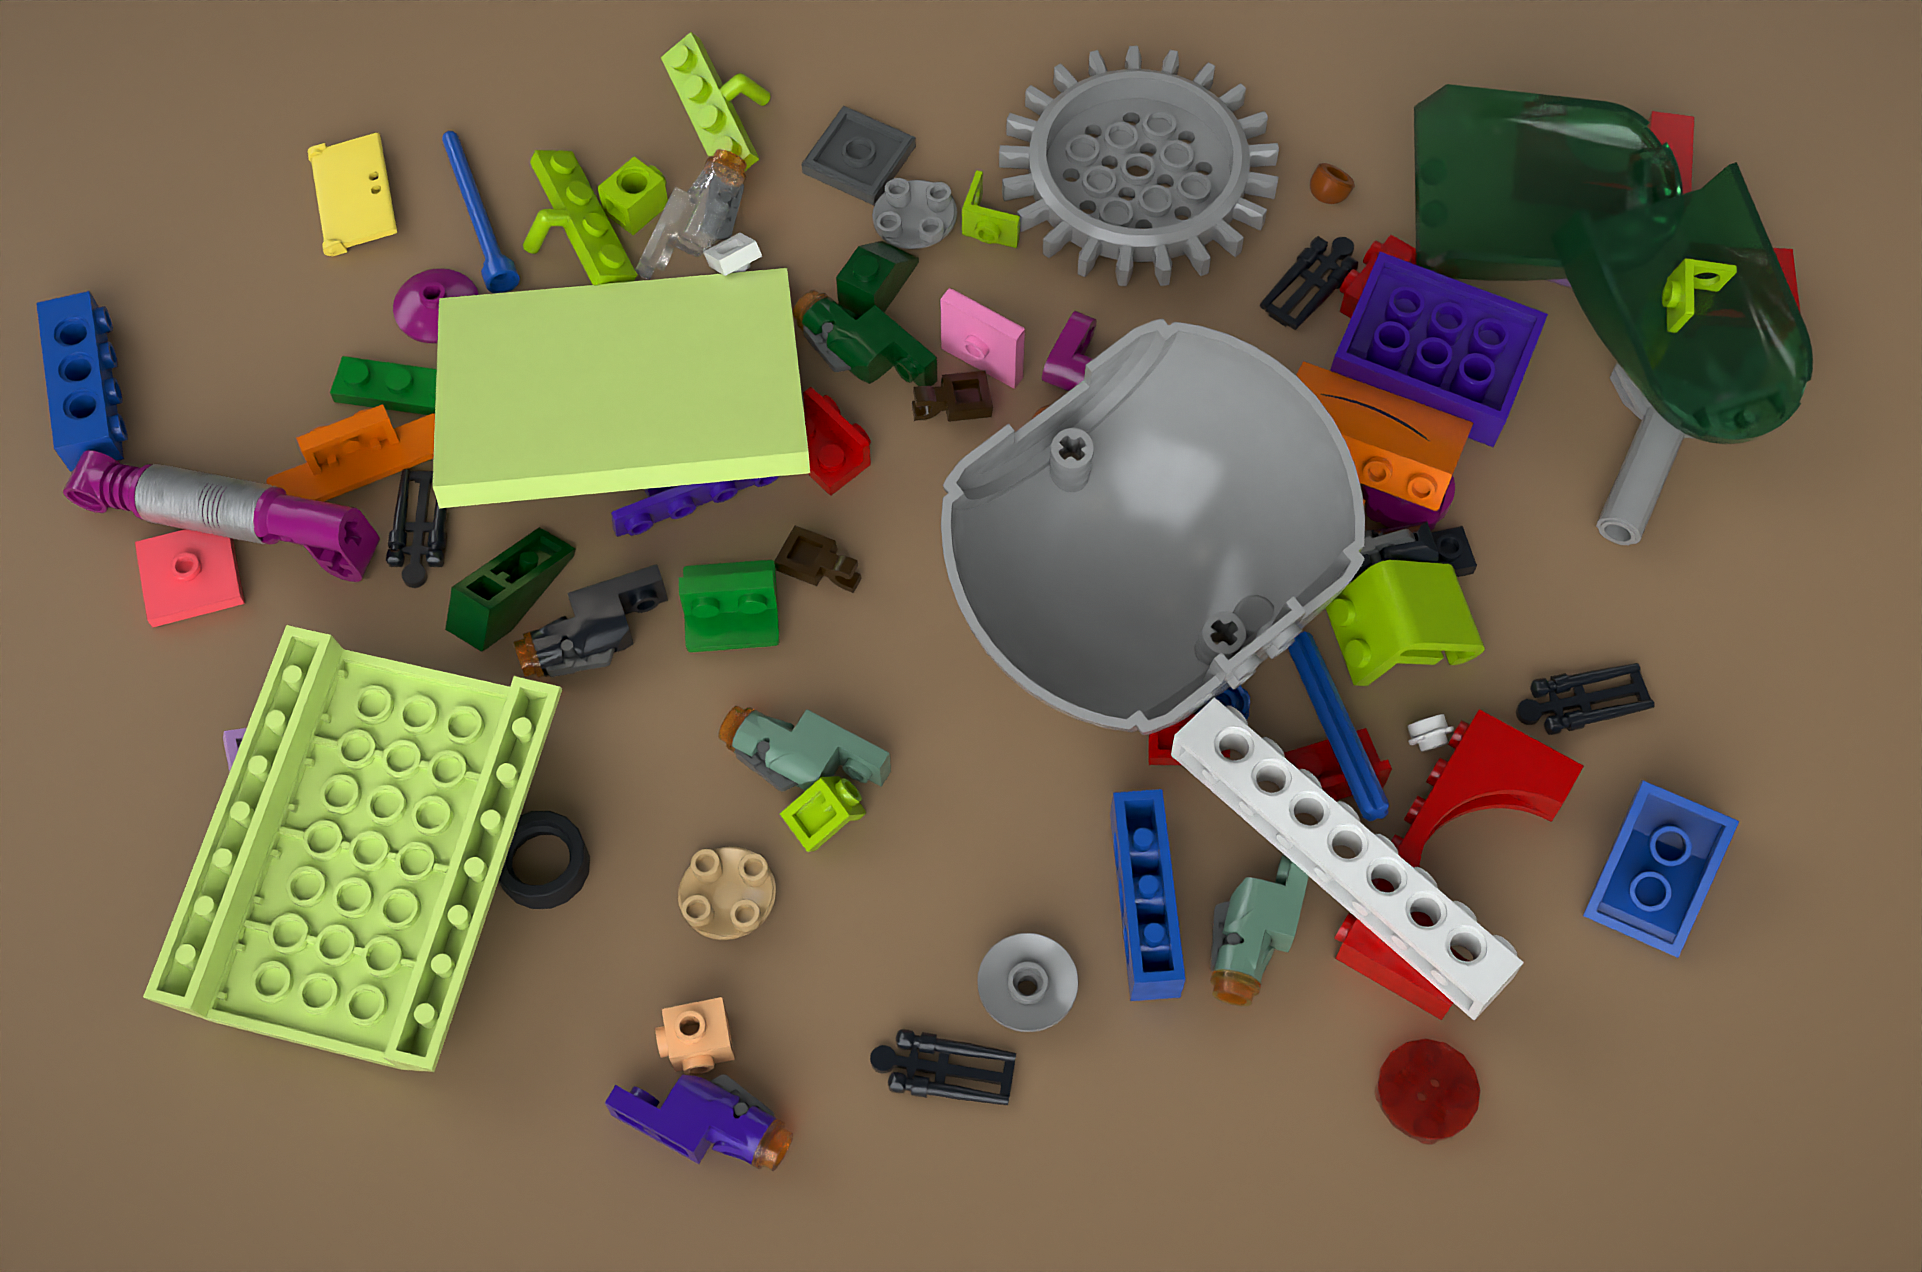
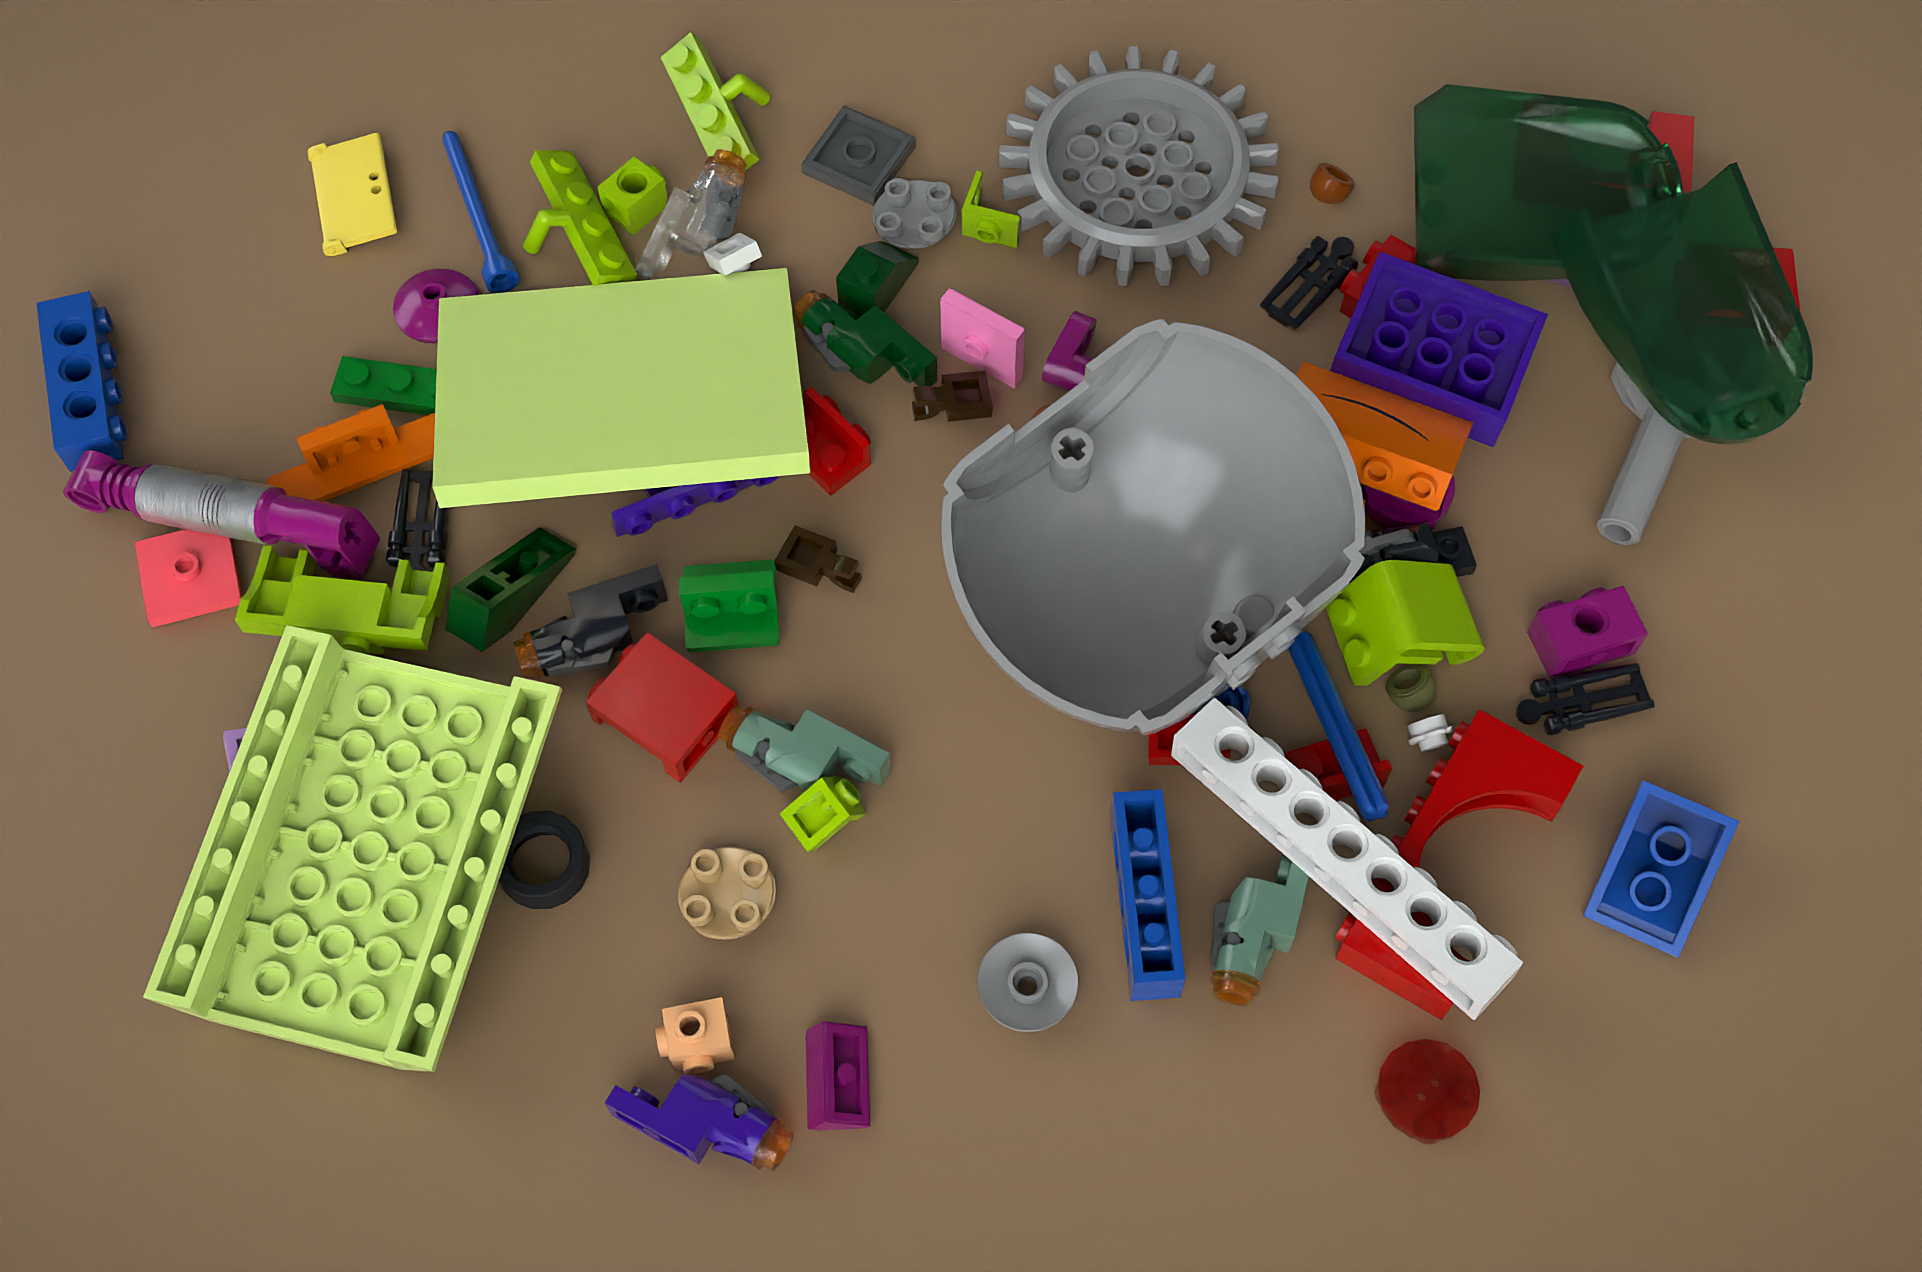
black piece [870,1029,1016,1105] -> none
lime bracket [1662,258,1737,333] -> none
none -> lime bracket [235,545,451,655]
none -> red panel [586,632,740,783]
none -> magenta slope [805,1021,870,1131]
none -> olive piece [1386,664,1436,712]
none -> magenta brick [1527,586,1648,679]

